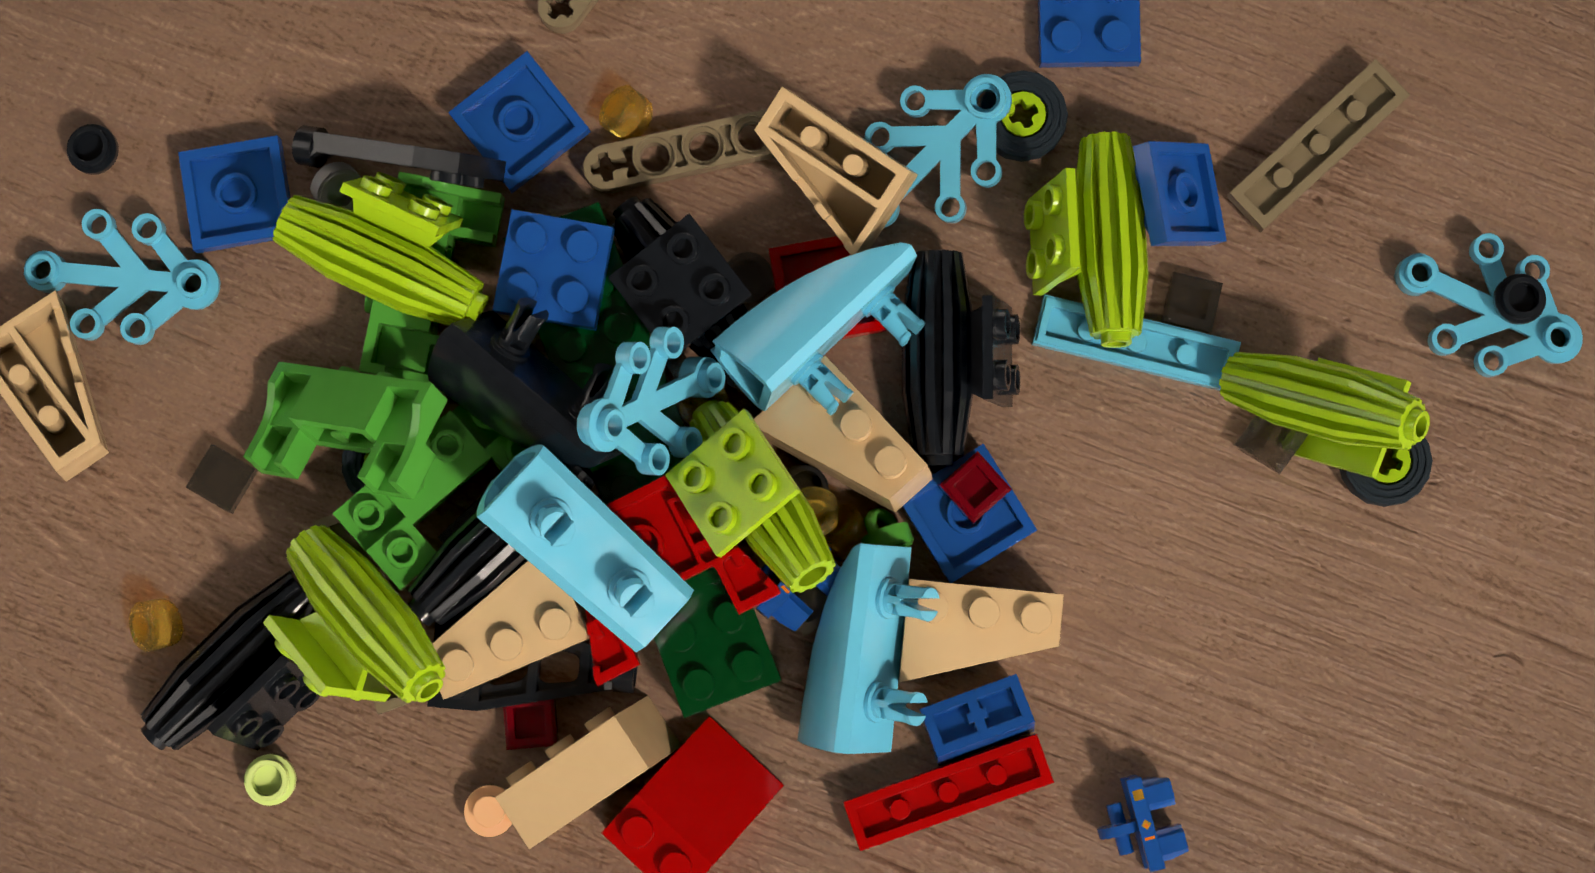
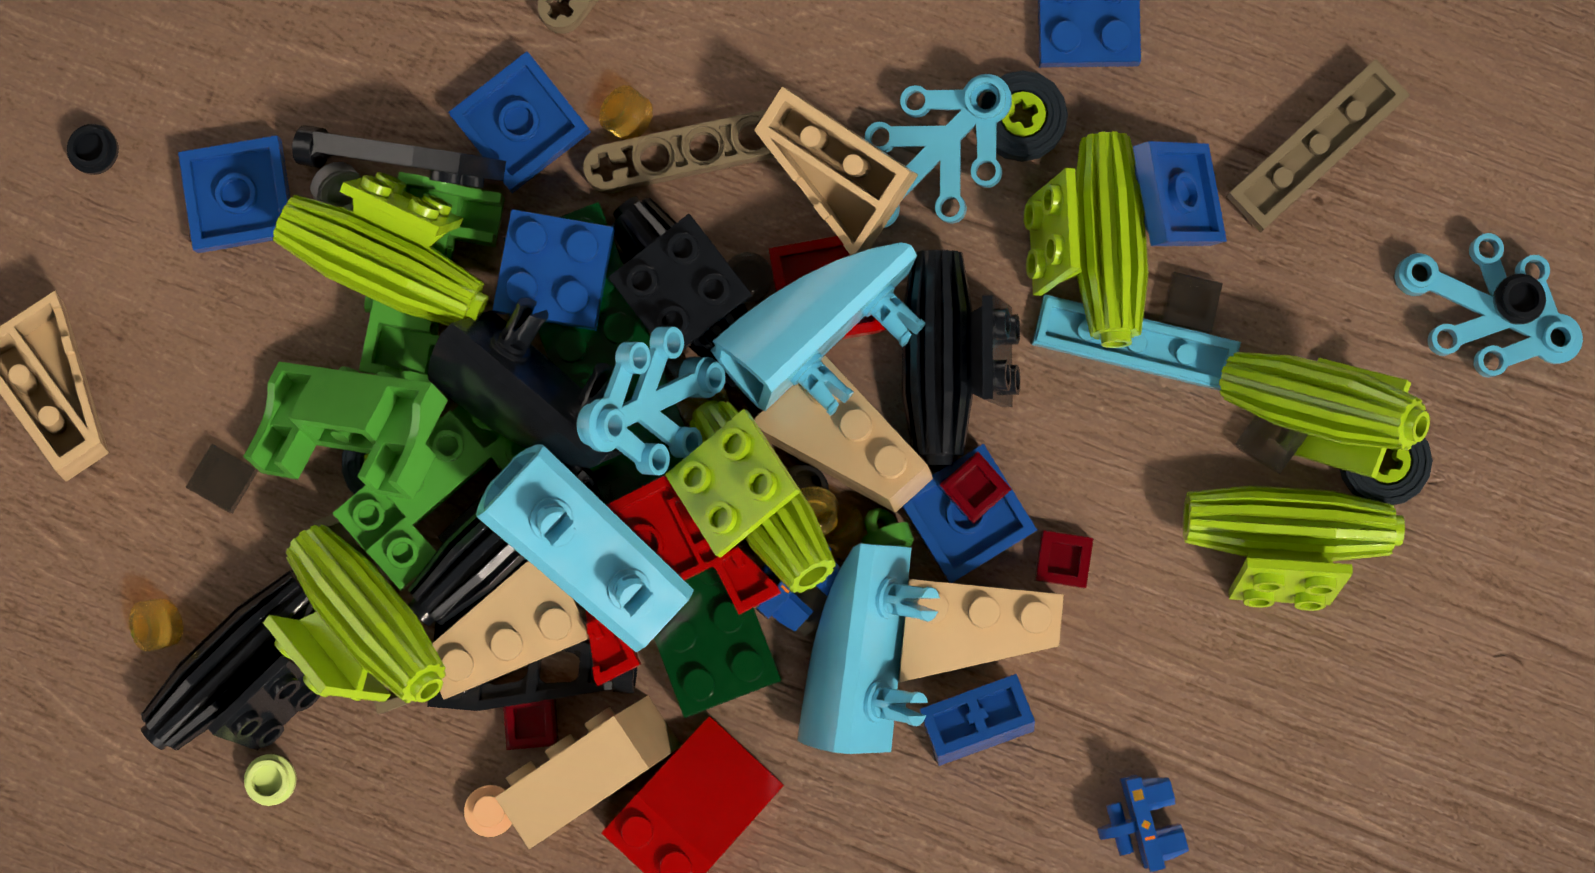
medium azure plant [24,209,221,345] -> none
red plate [843,733,1054,851] -> none
none -> dark red tile [1034,530,1094,589]
none -> lime plate [1183,486,1405,611]

